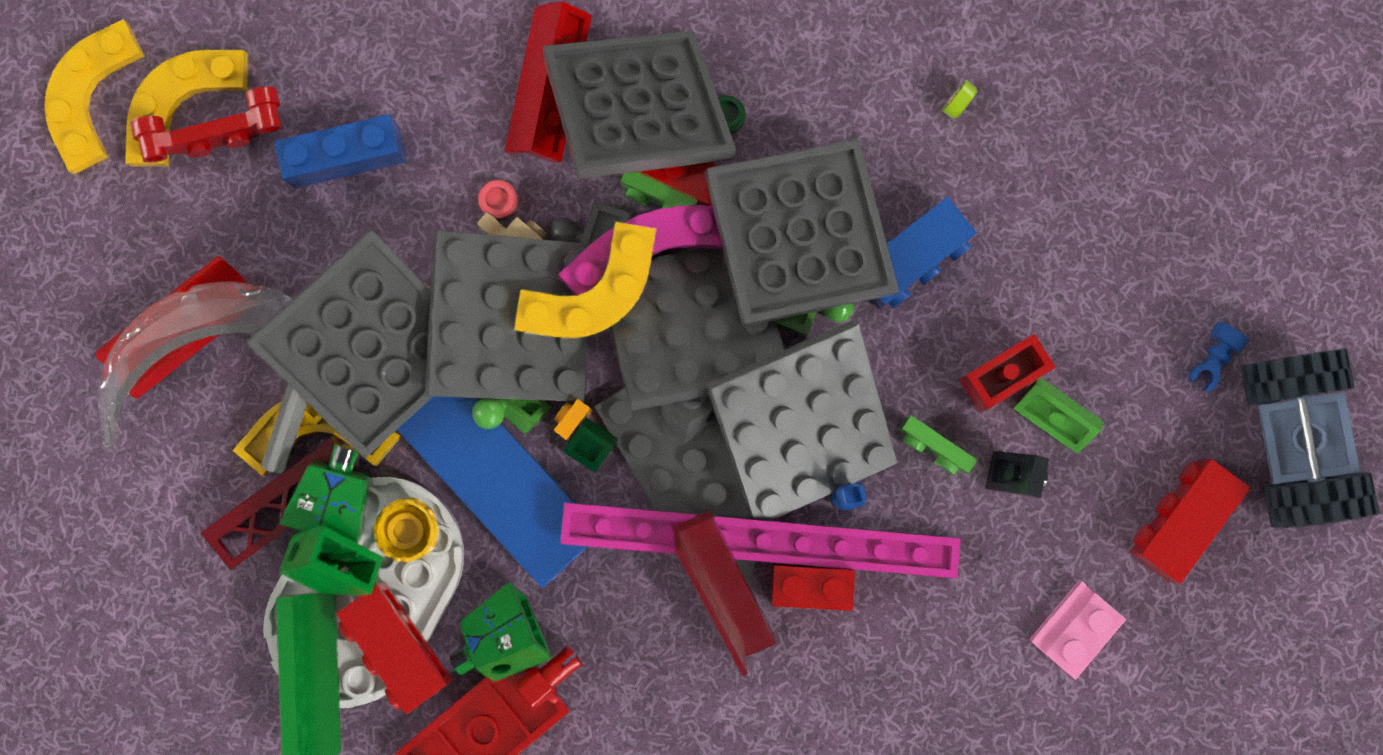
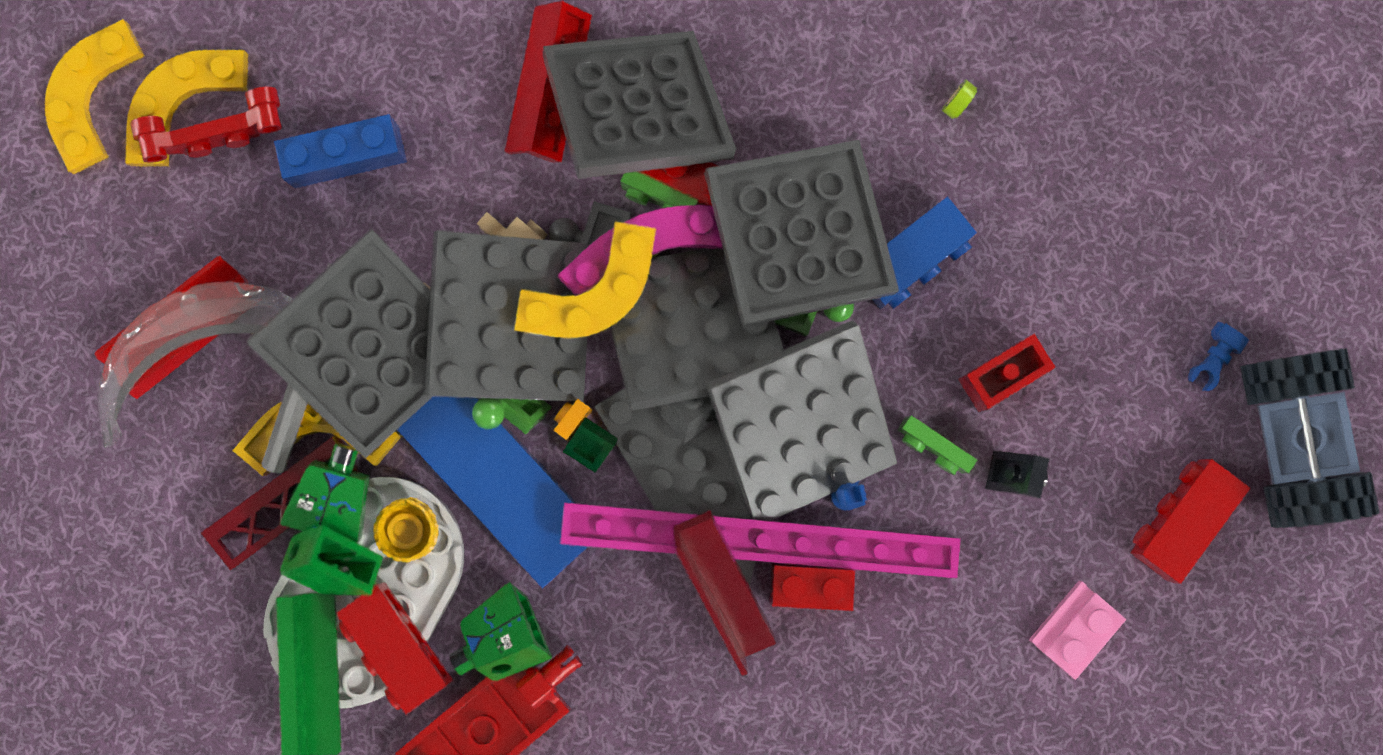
coral tile [478,180,518,220] -> none
dark green plate [718,95,746,134] -> none
bright green plate [1013,377,1104,454] -> none

